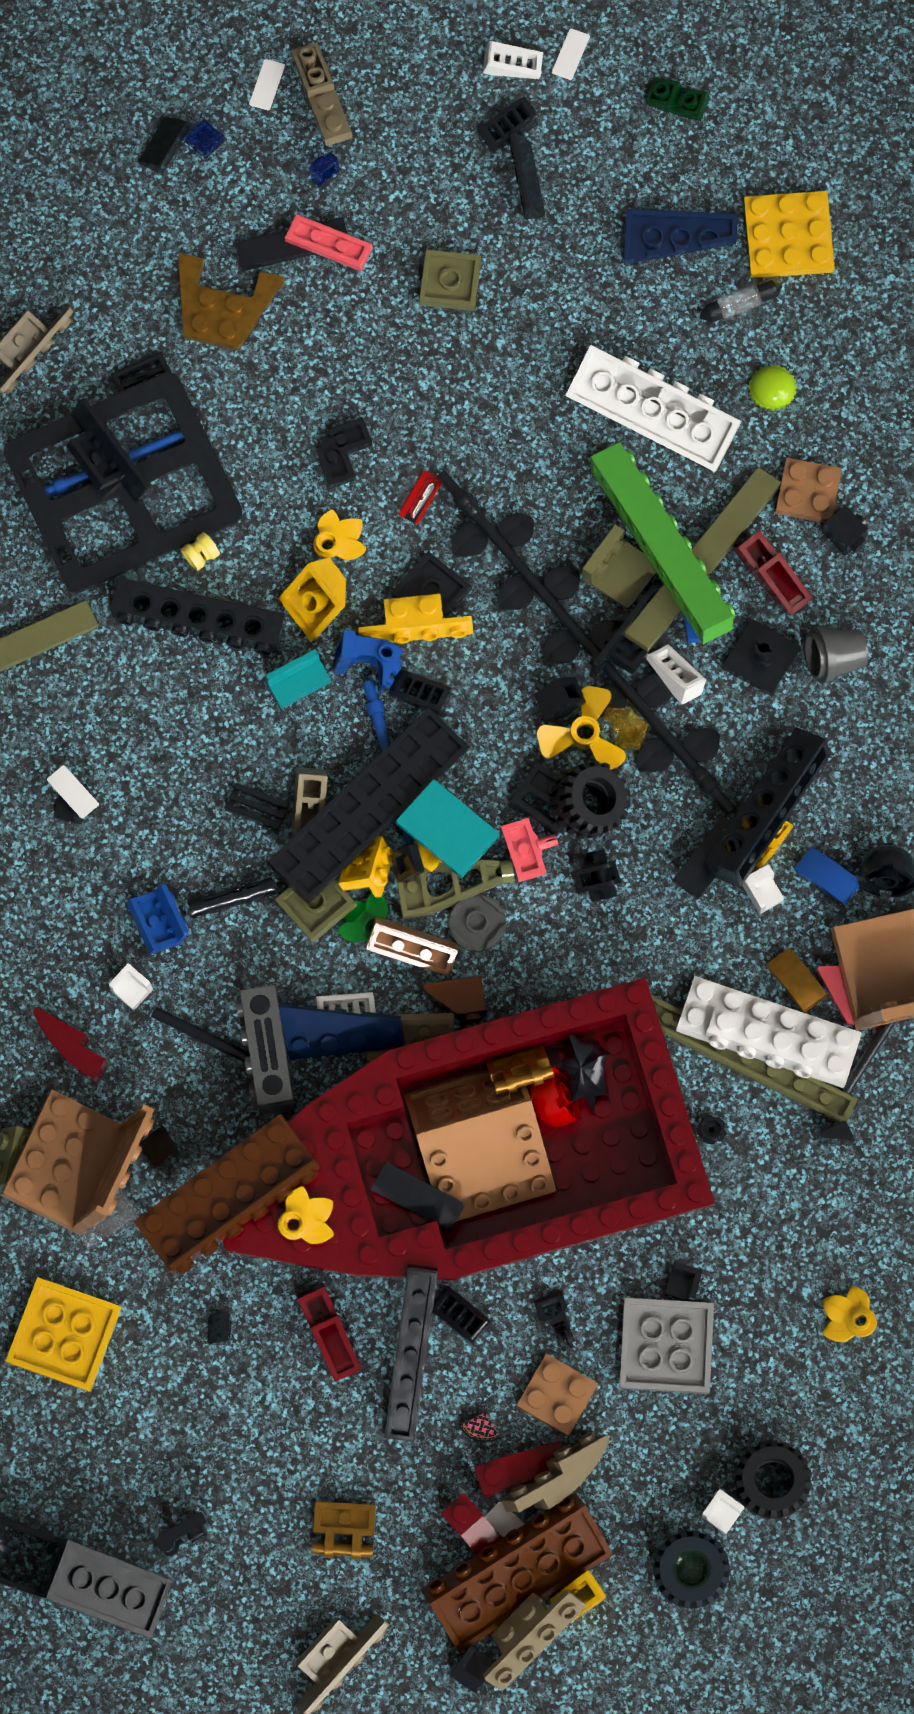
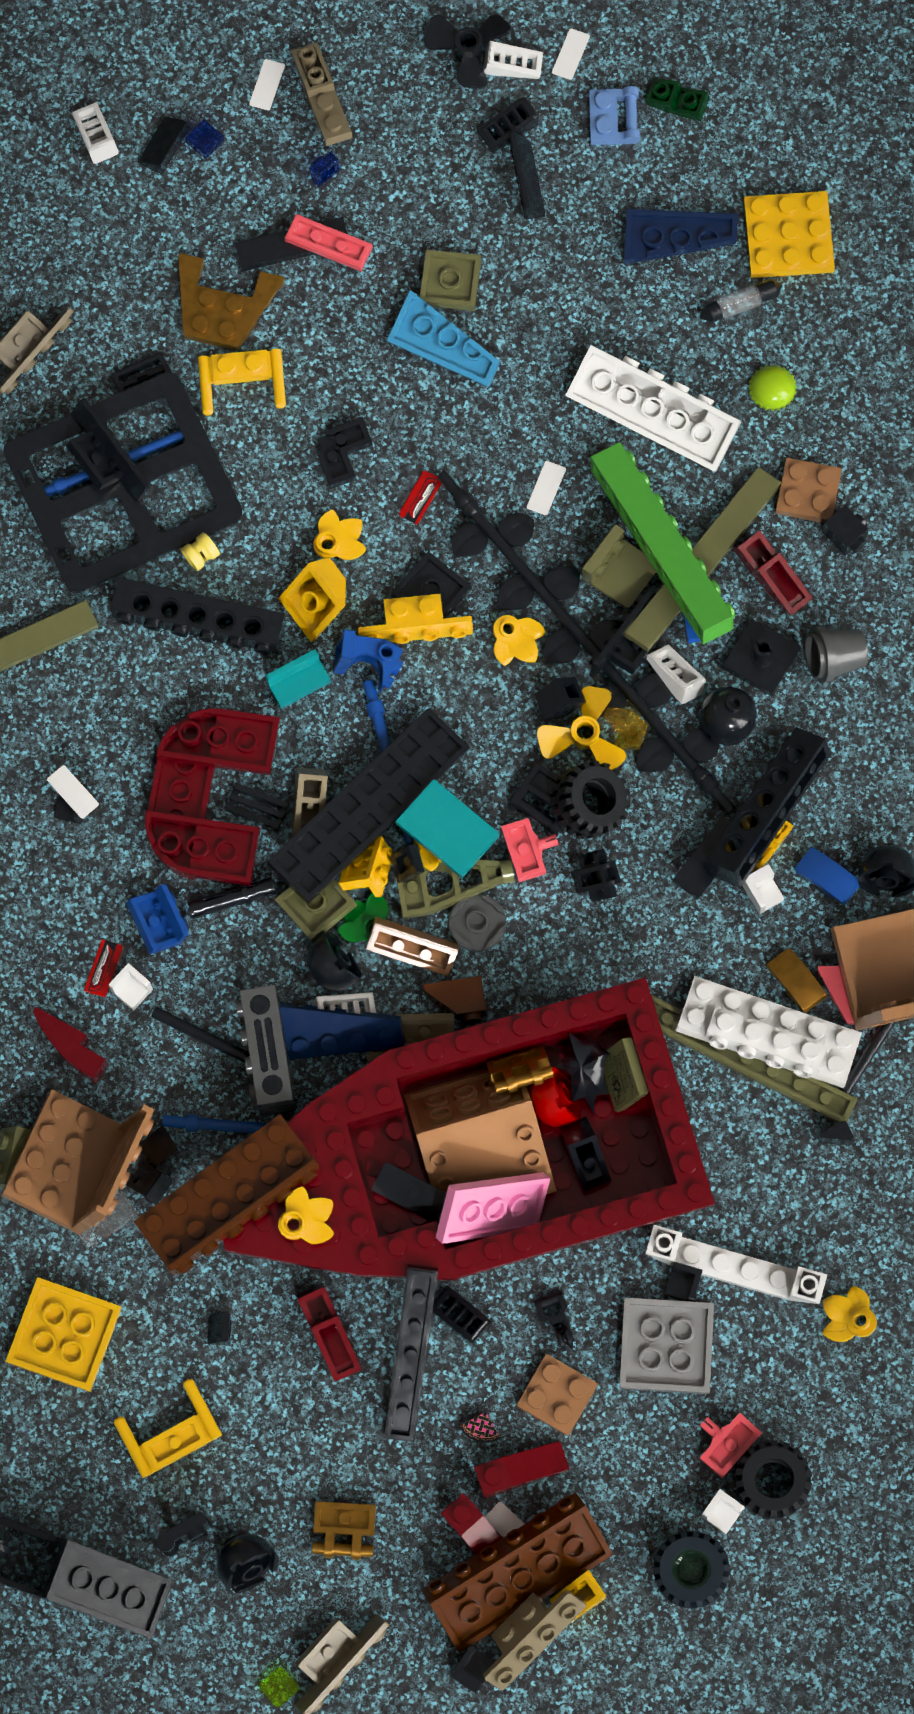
black slope [388,669,452,718] -> none
dark tan slope [501,1432,610,1513] -> none
black plate [697,1115,726,1144] -> none
none -> white slope [72,102,118,164]
none -> sticker [84,940,123,997]
none -> yellow plate [114,1379,222,1479]
none -> black slope [127,1161,172,1205]
none -> dark red plate [145,708,280,886]
none -> blue bar [162,1114,267,1134]
none -> yellow plate [198,349,286,416]
none -> black cylinder [217,1534,279,1593]
none -> clear neon green piece [259,1667,299,1707]
none -> black cylinder [306,932,362,992]
none -> dark azure wing [387,290,500,388]
none -> black piece [424,14,511,89]
none -> bright pink plate [435,1172,551,1244]
none -> yellow plate [493,615,546,666]
none -> white sticker [527,461,566,515]
none -> black slope [559,1117,612,1192]
none -> medium blue plate [589,86,640,145]
none -> olive tile [604,1037,649,1112]
none -> white slope [646,1225,827,1304]
none -> black cylinder [698,686,757,746]
none -> coral plate [699,1413,762,1479]

